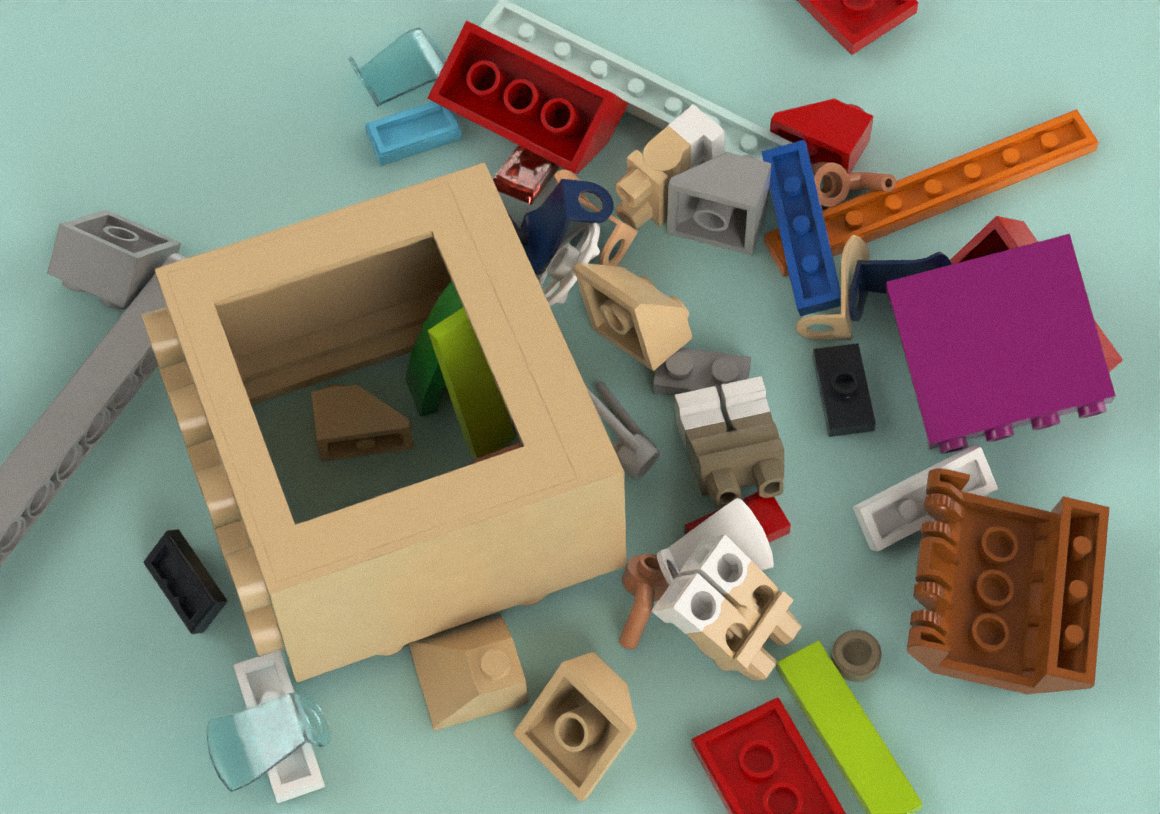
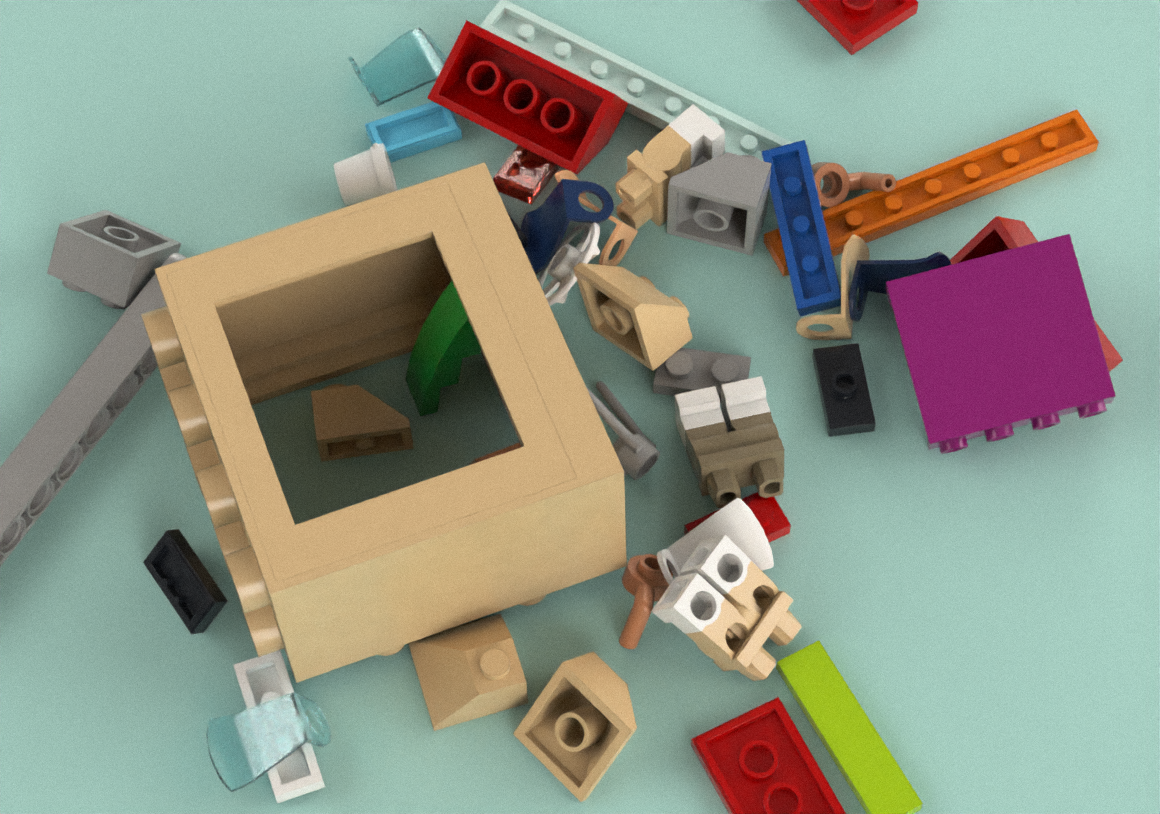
lime tile [428,308,516,460] -> none
red slope [770,98,874,173] -> none
dark tan tile [831,630,882,682] -> none
white plate [853,445,998,552] -> none
dark orange slope [907,468,1110,694] -> none
none -> white piece [334,143,398,206]

